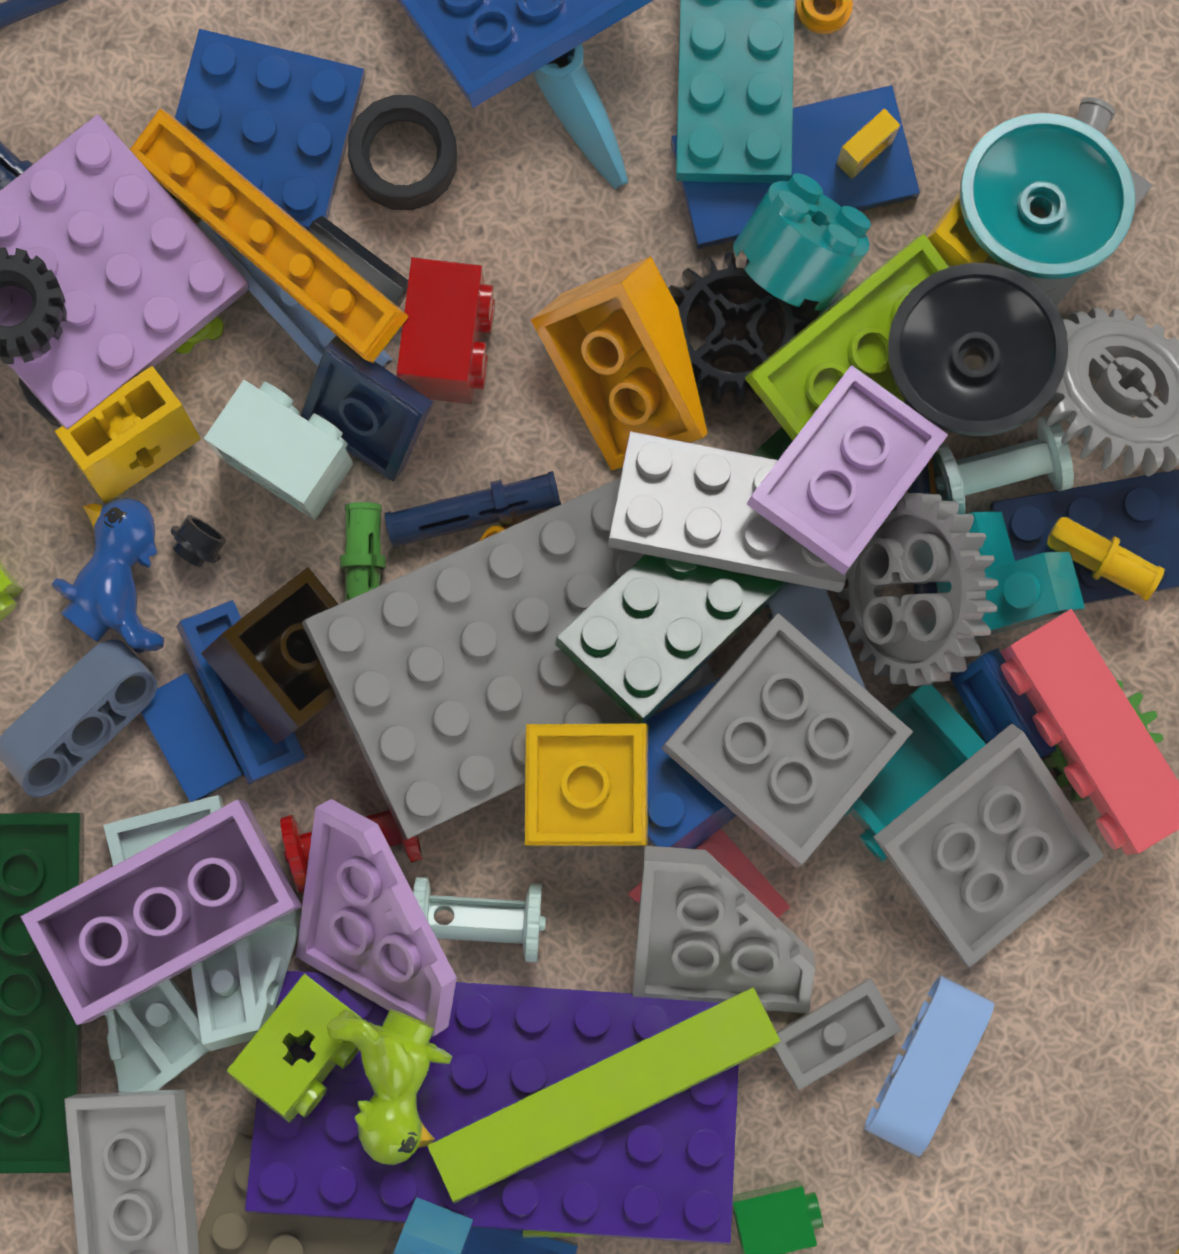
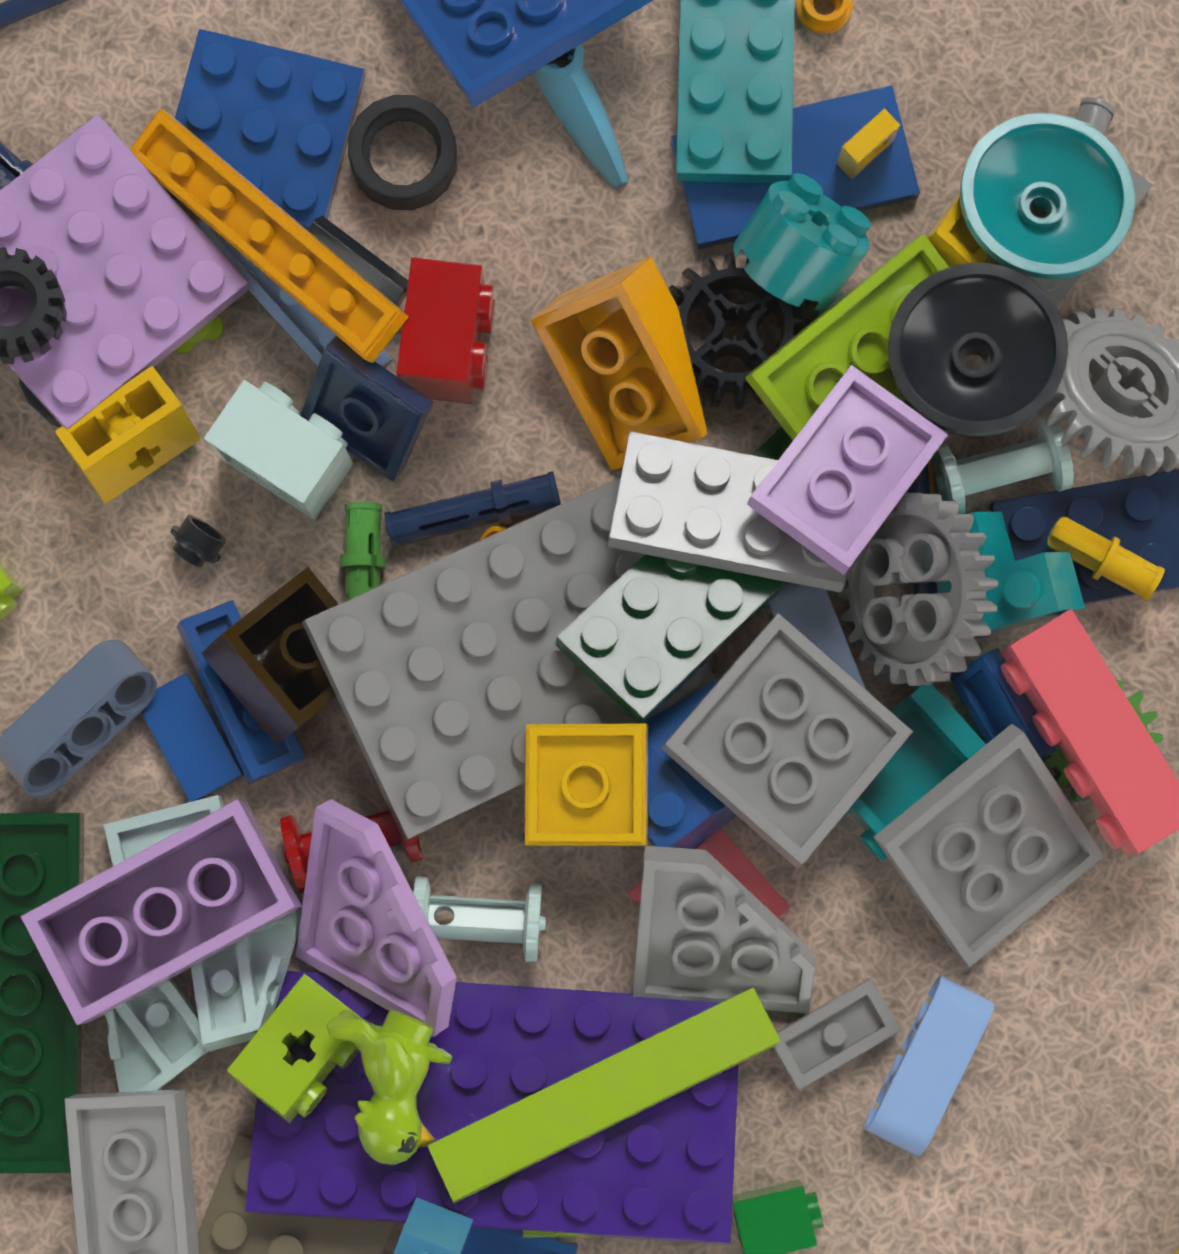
blue animal [52,498,164,654] -> none

